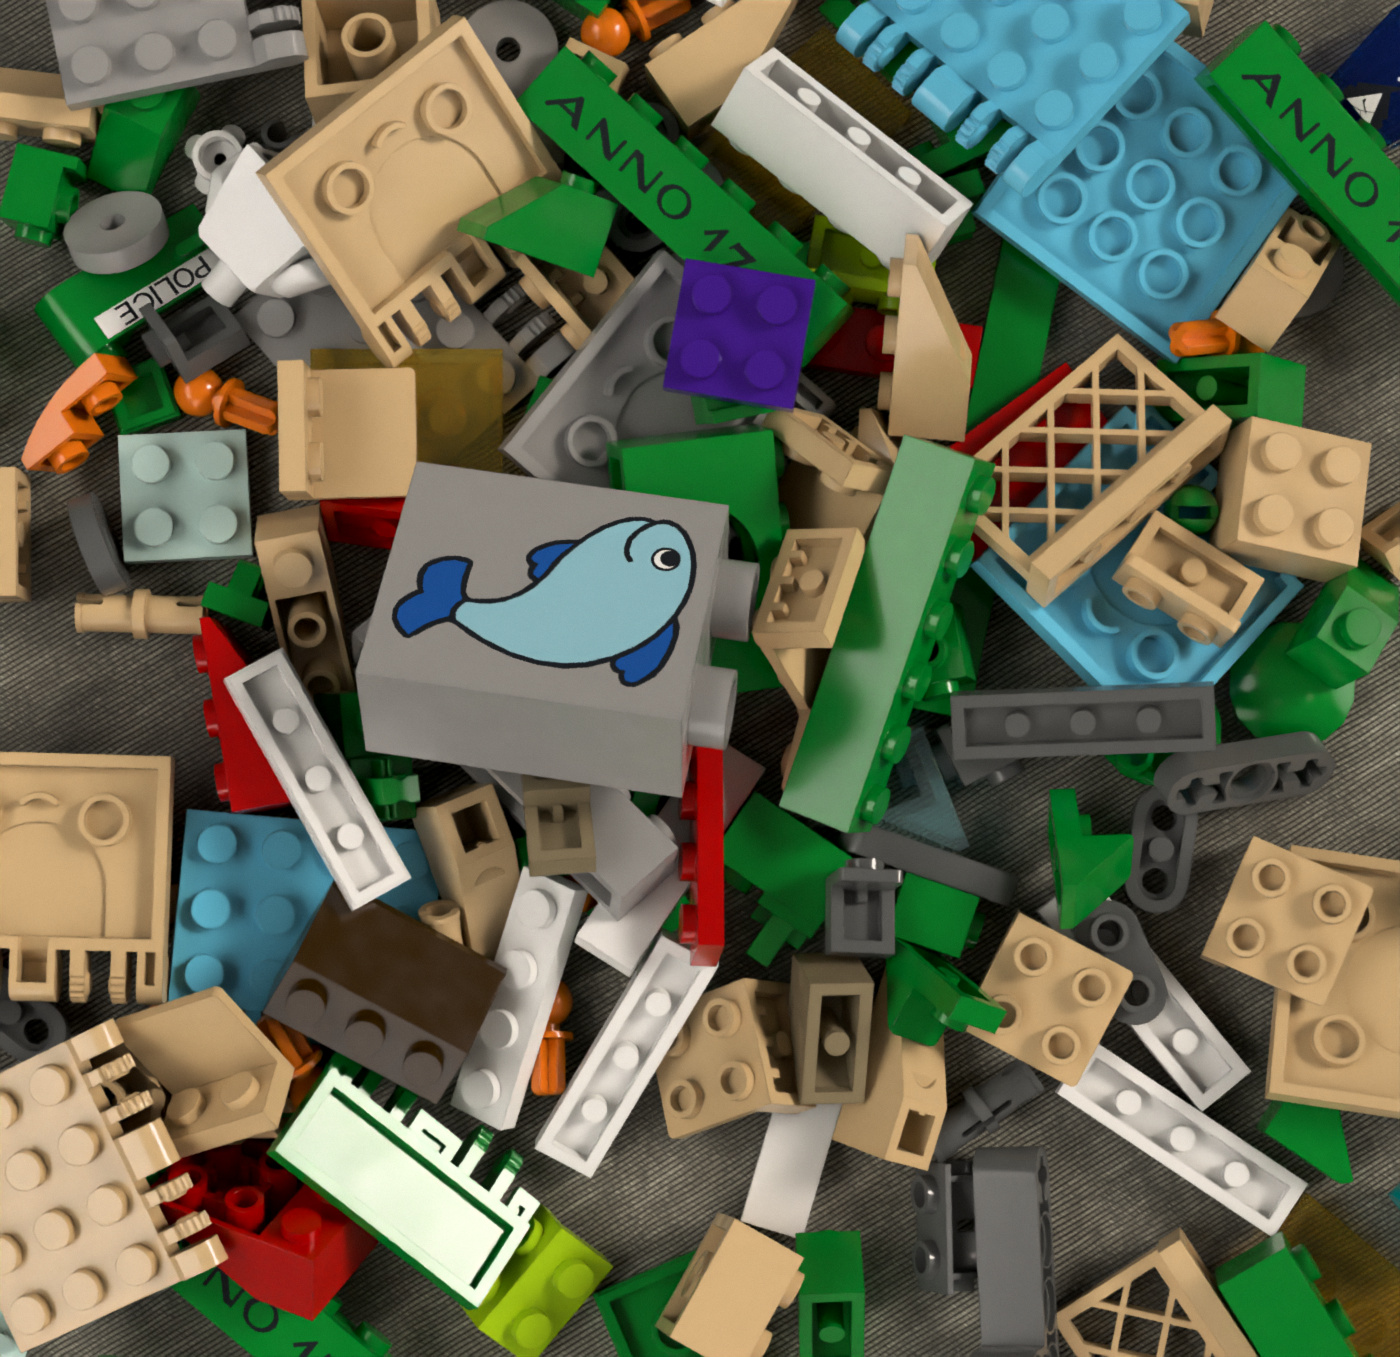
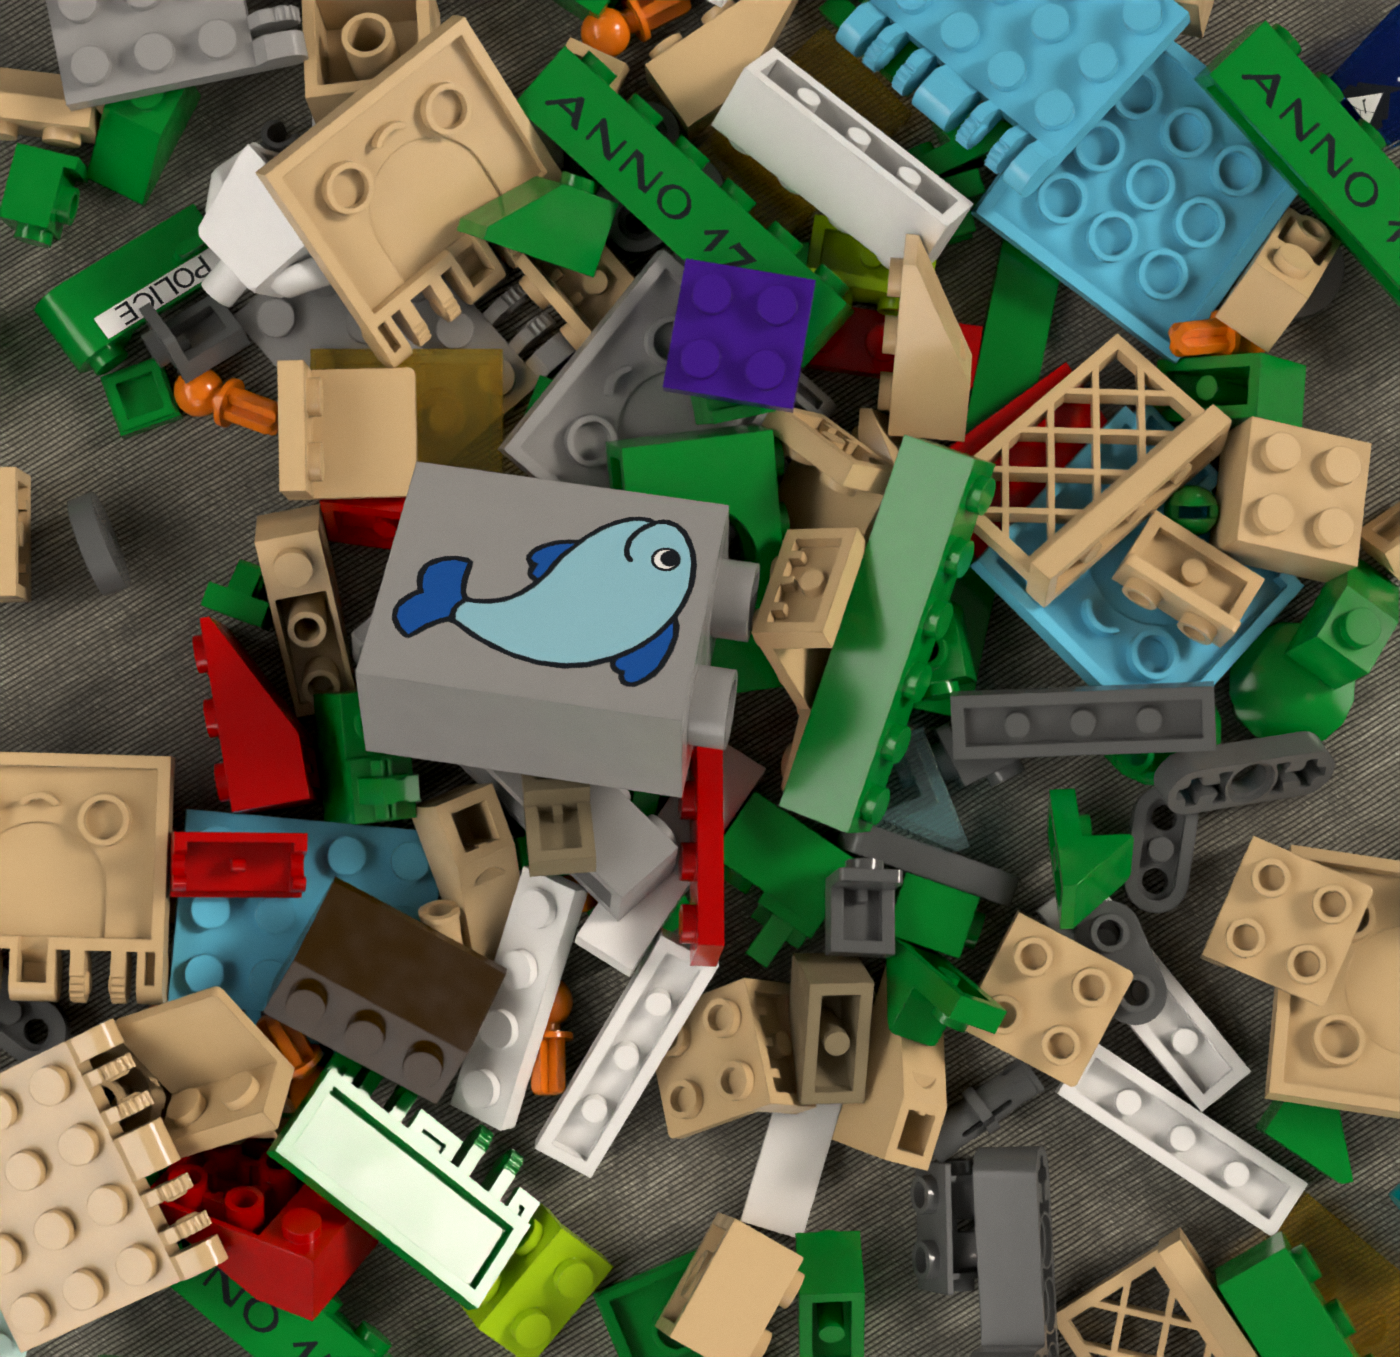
orange slope [21,353,138,474] -> none
light grey piece [63,191,169,274] -> none
tan pin [74,589,209,639] -> none
light aqua plate [118,429,254,564] -> none
white plate [185,124,246,195] -> none
white tile [223,647,411,911] -> none
light grey piece [467,0,559,100] -> none
none -> red hinge [170,831,308,898]

